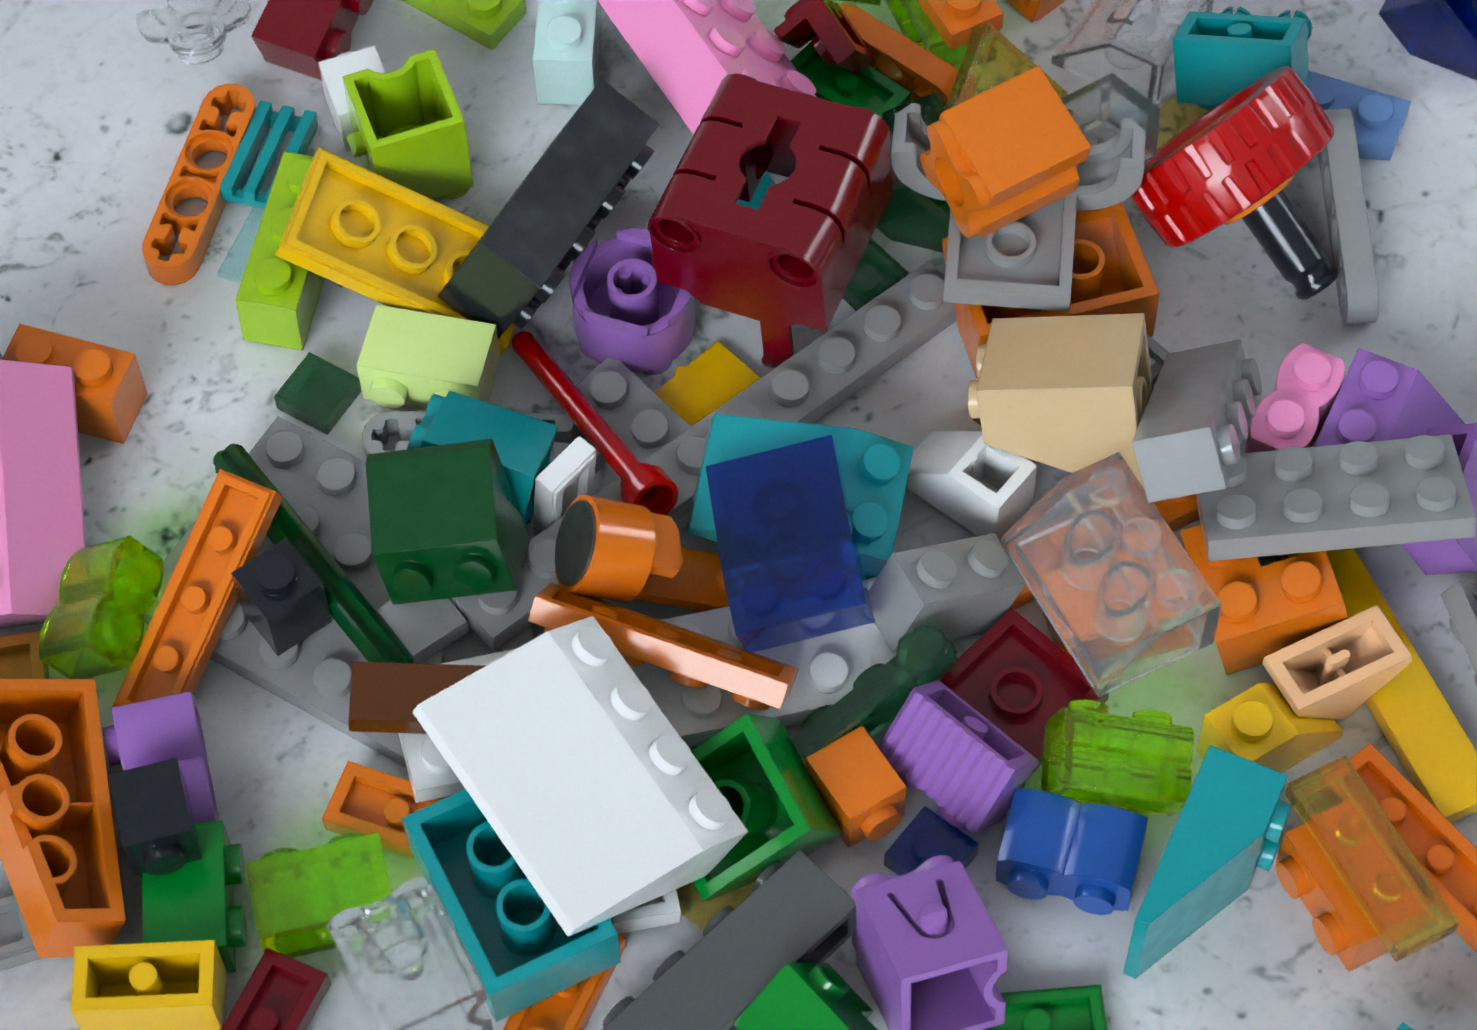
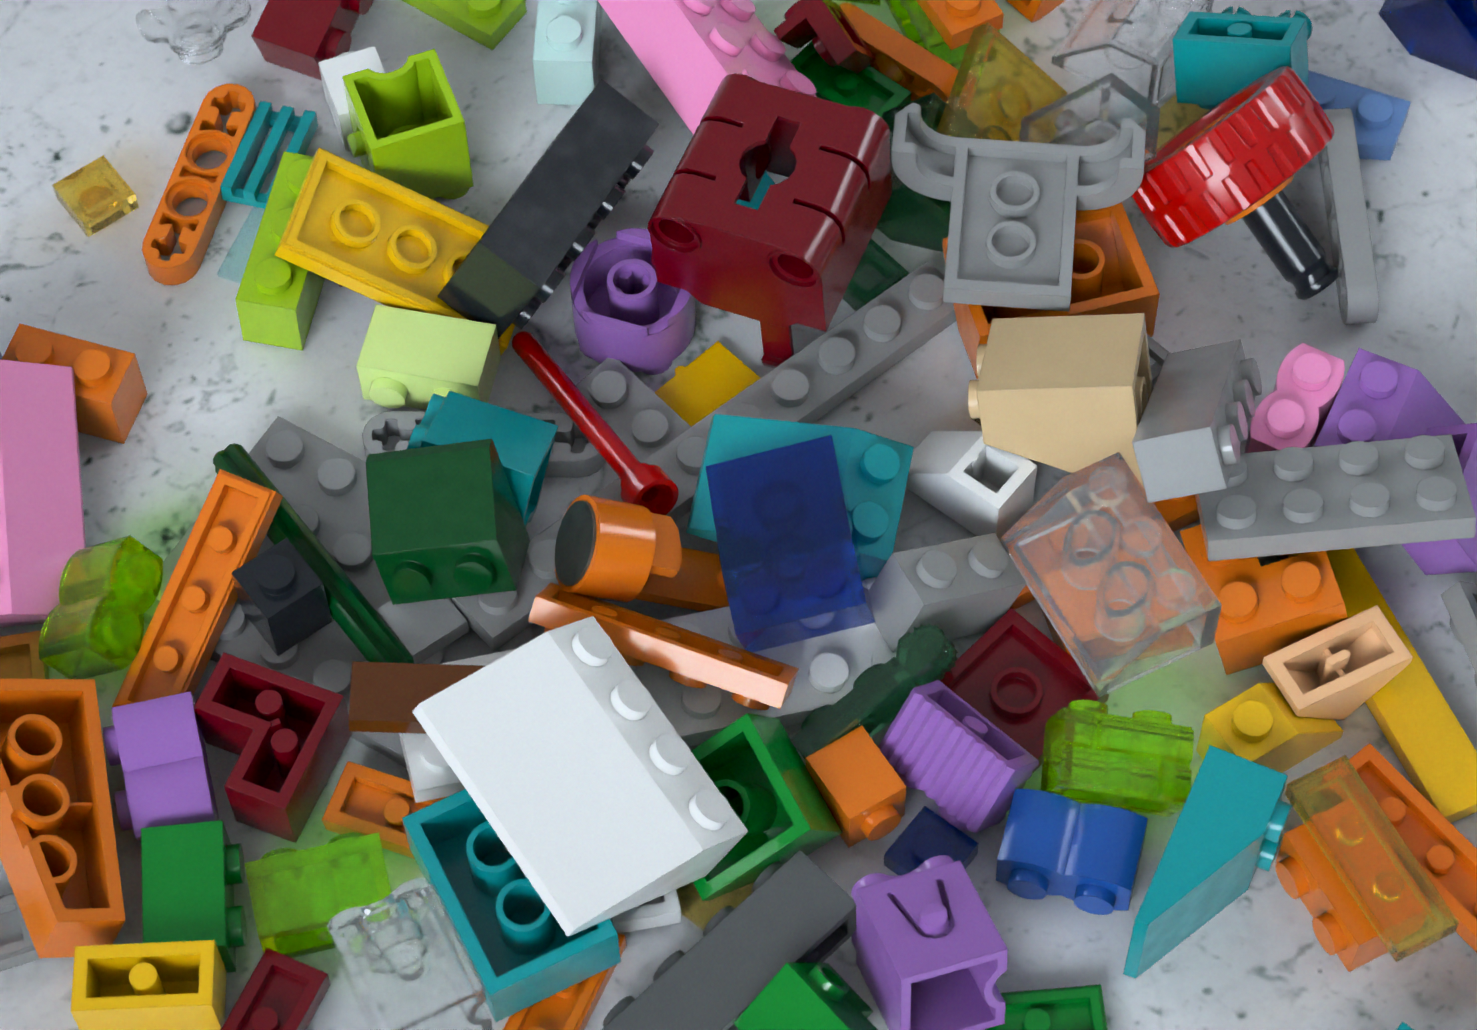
black brick [109,758,202,876] -> none
clear green tile [274,352,362,435] -> none
white tile [533,436,596,536] -> none
orange piece [920,65,1091,239] -> none
none -> clear yellow plate [52,155,139,237]
none -> dark red brick [194,652,352,843]

